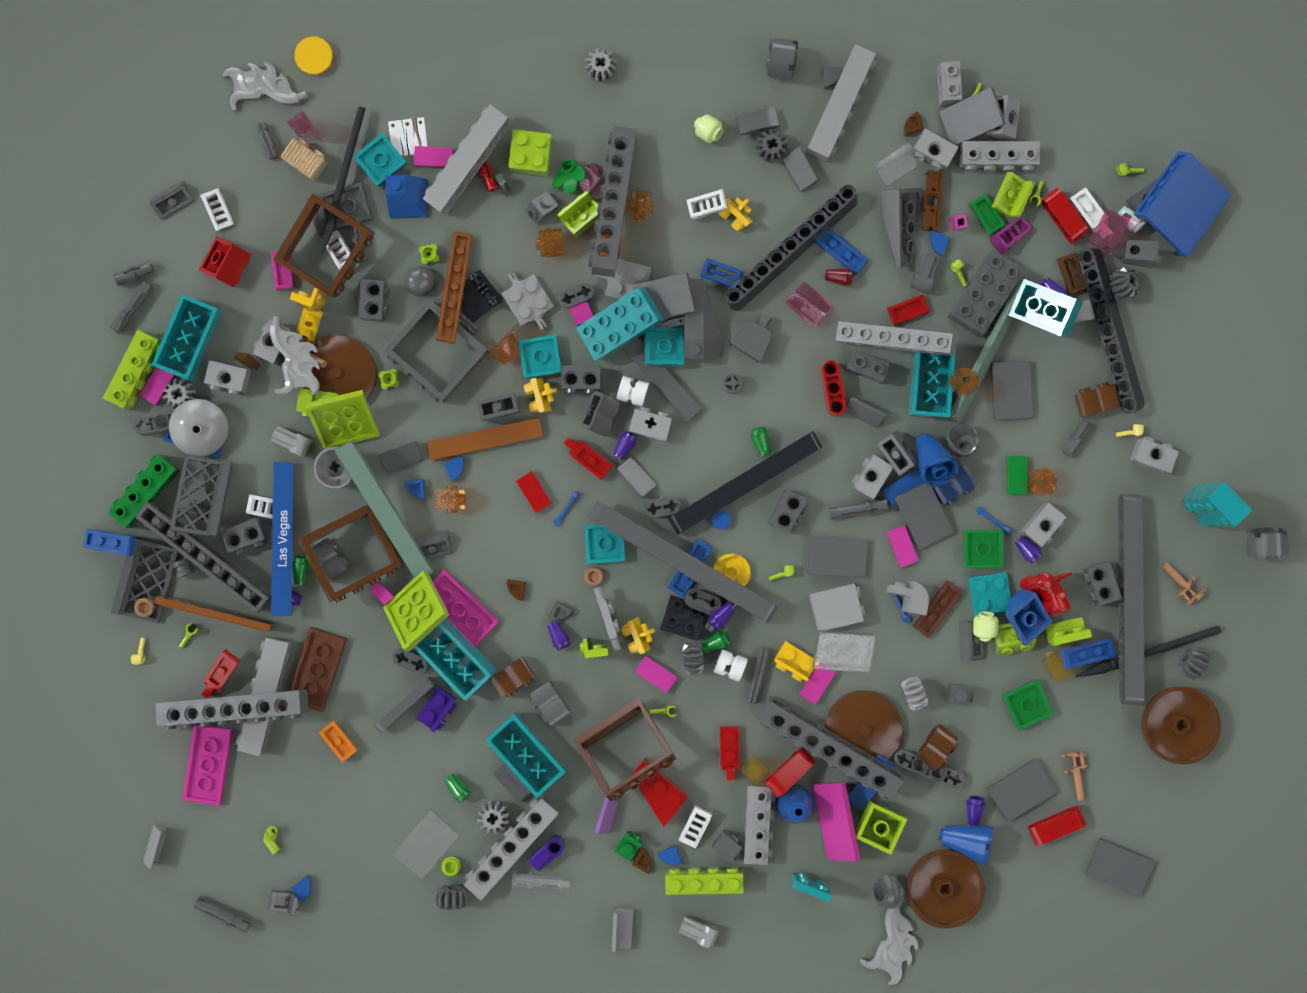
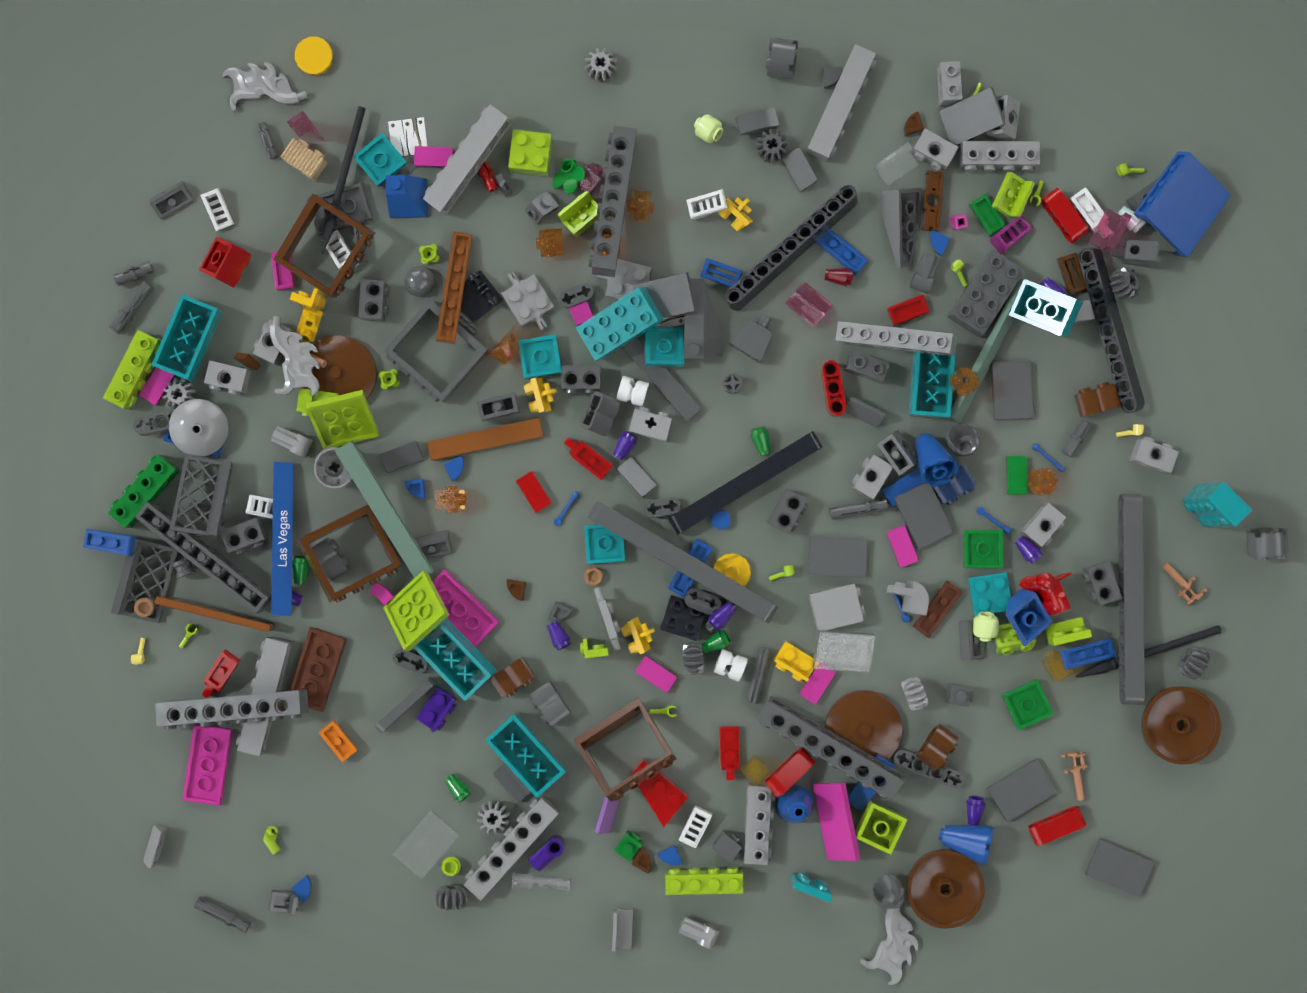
none -> blue hinge [1032,443,1065,472]

